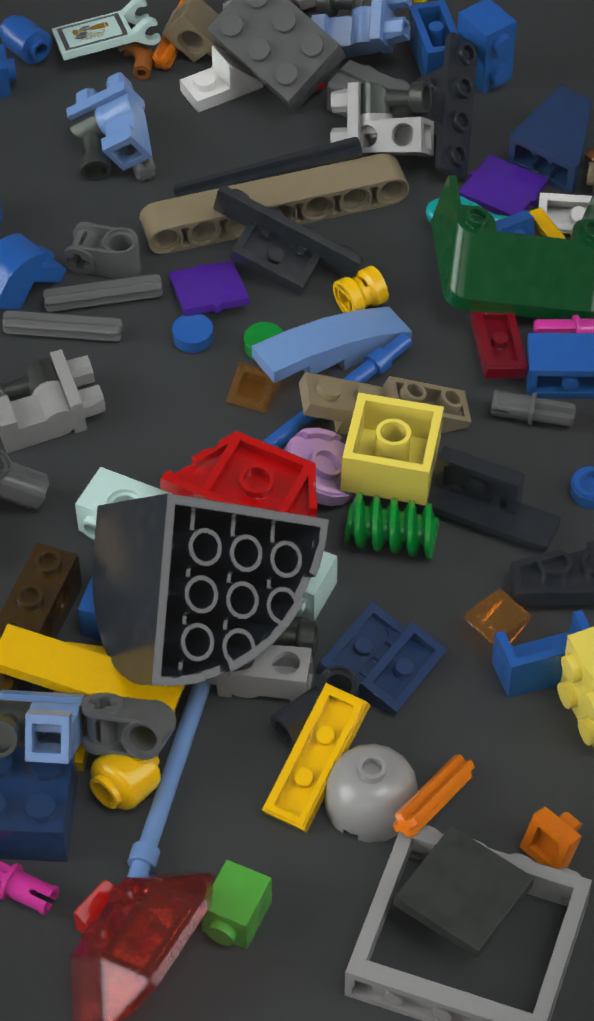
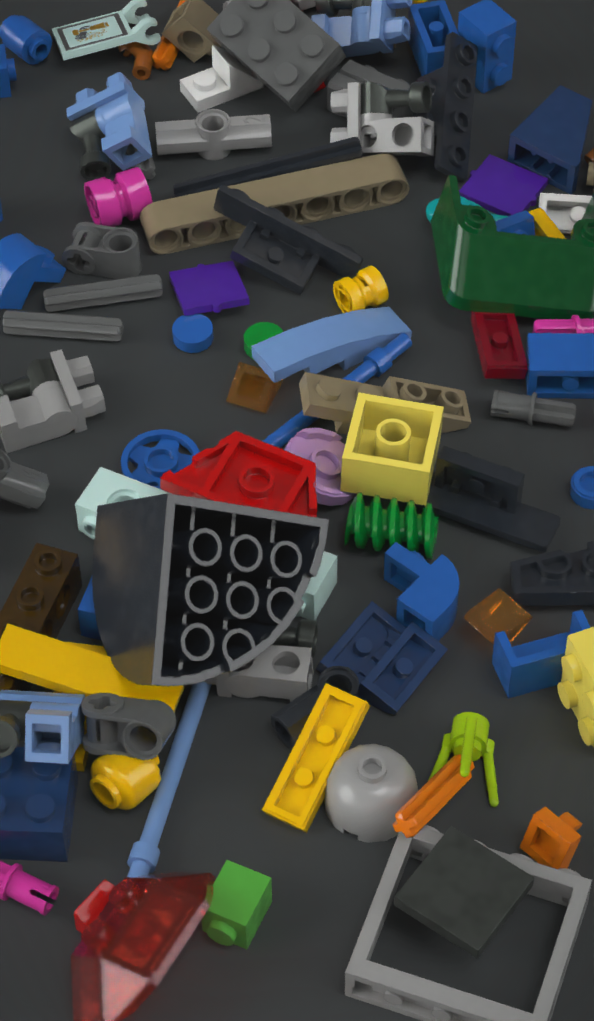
none -> dark pink wheel [84,167,153,227]
none -> blue wheel [121,429,200,492]
none -> light grey piece [155,109,272,161]
none -> blue brick [384,542,460,641]
none -> lime plant [428,712,499,807]

